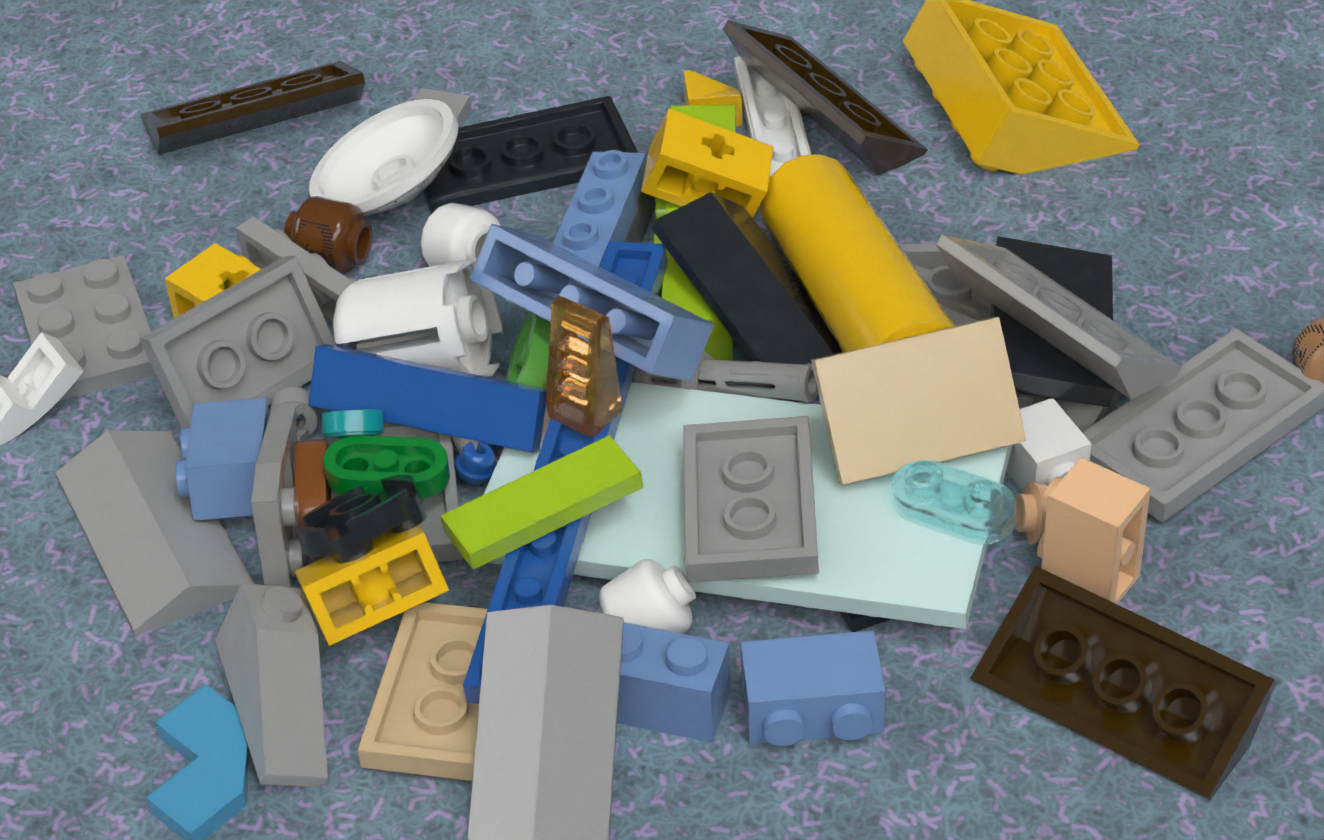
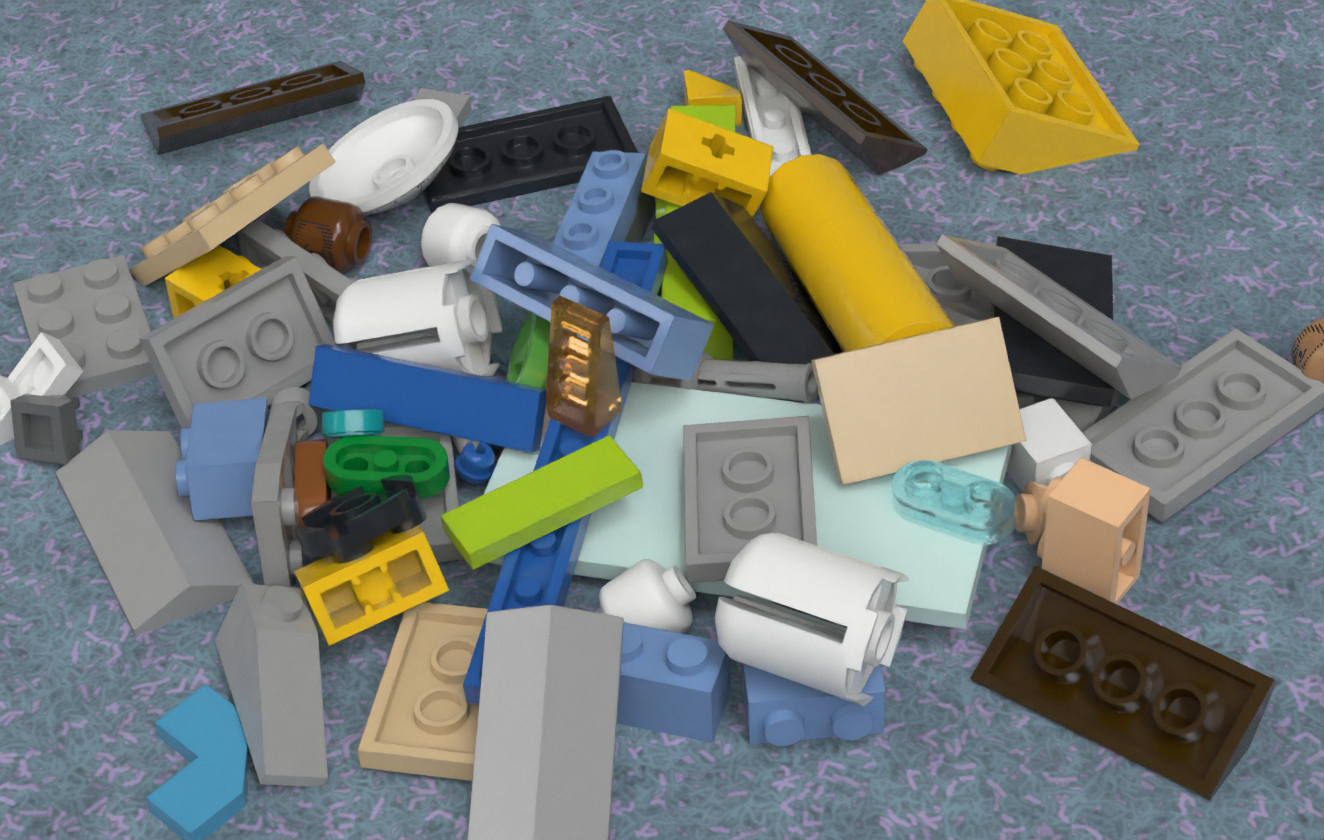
none -> dark grey tile [10,394,83,465]
none -> tan plate [129,143,336,287]
none -> white cylinder [715,533,909,706]

